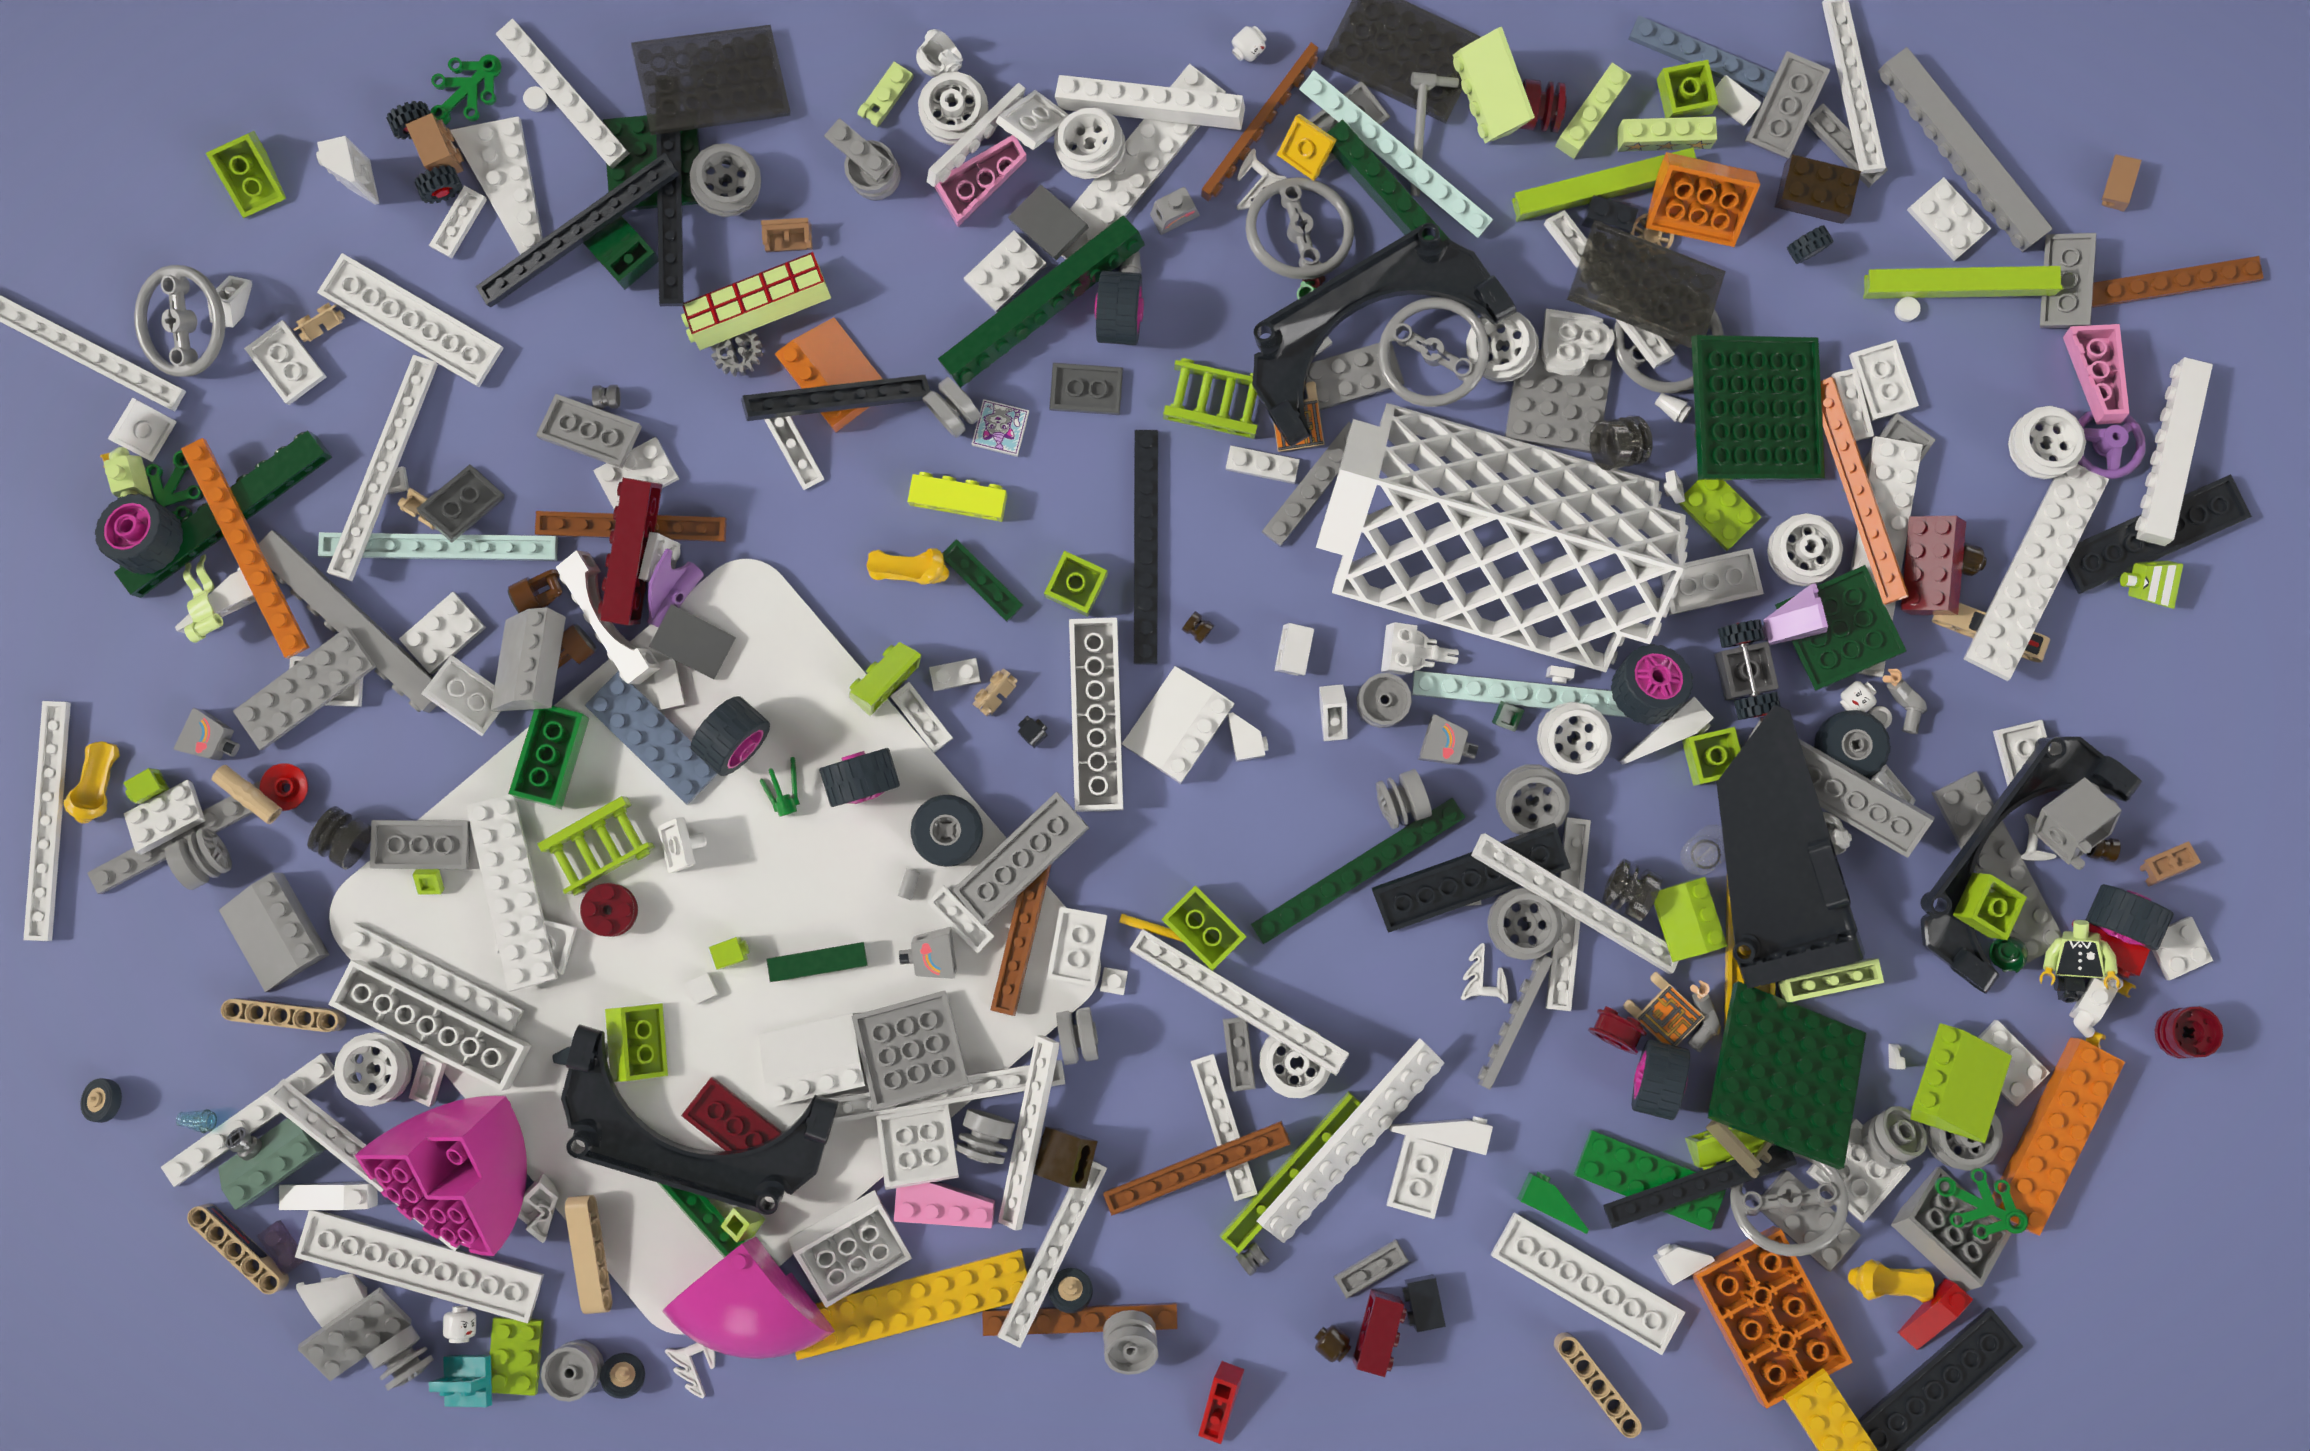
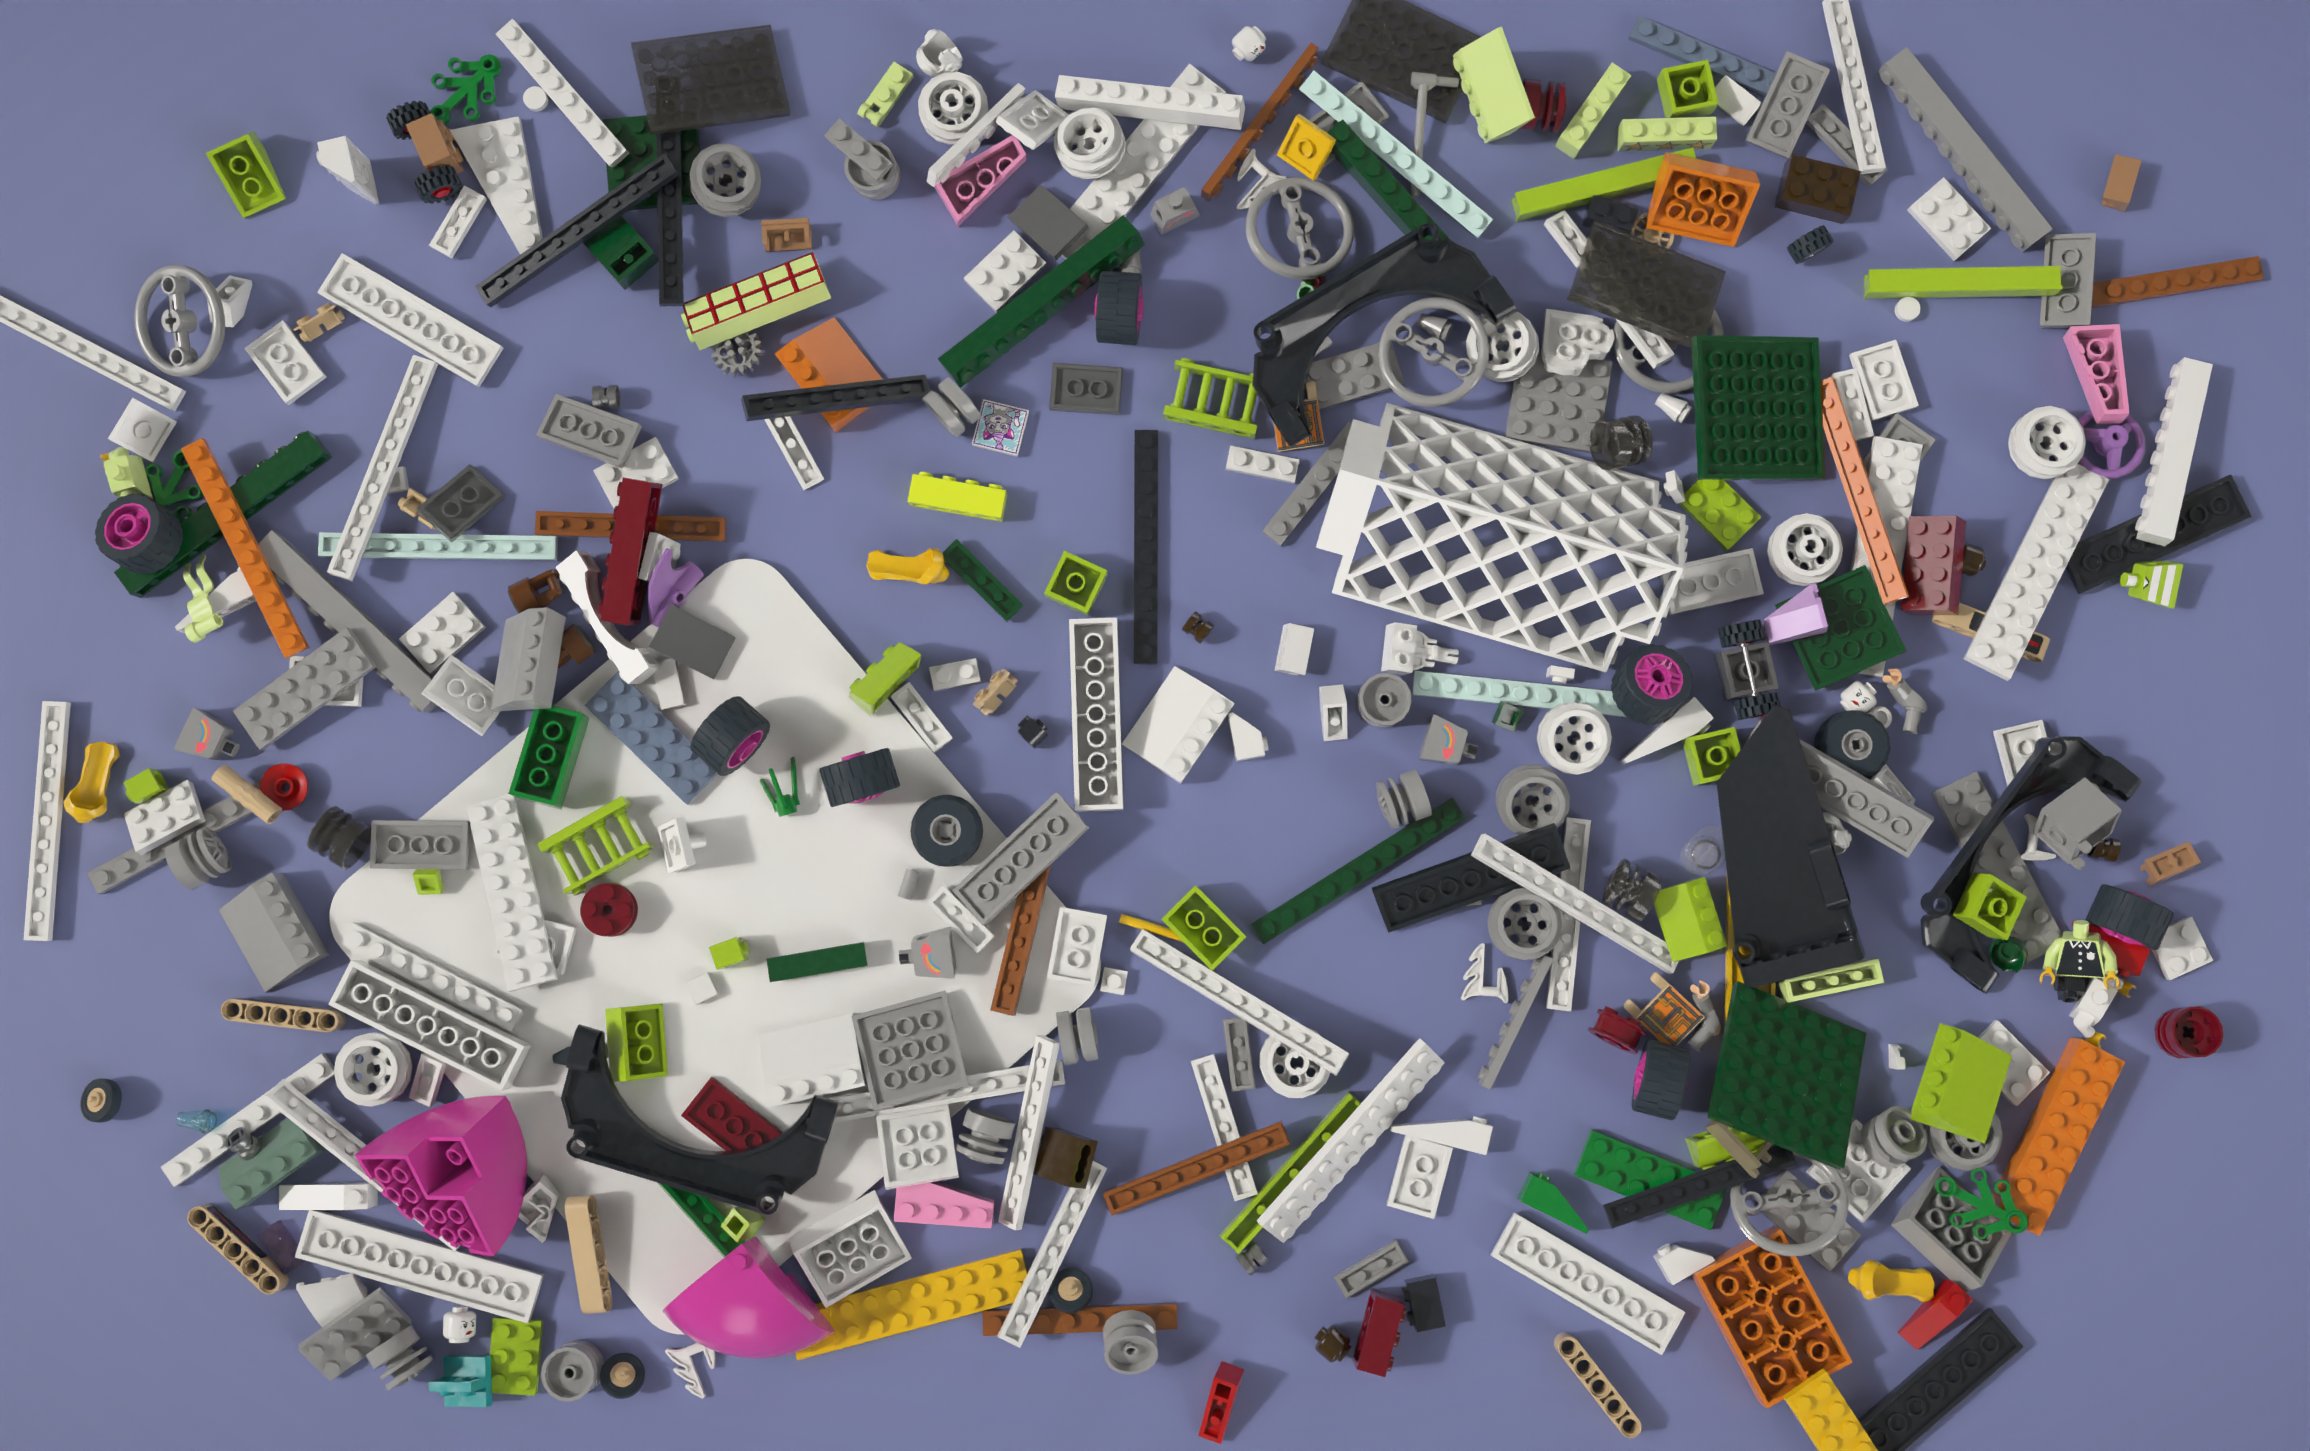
none -> light grey cone [1416,313,1453,341]

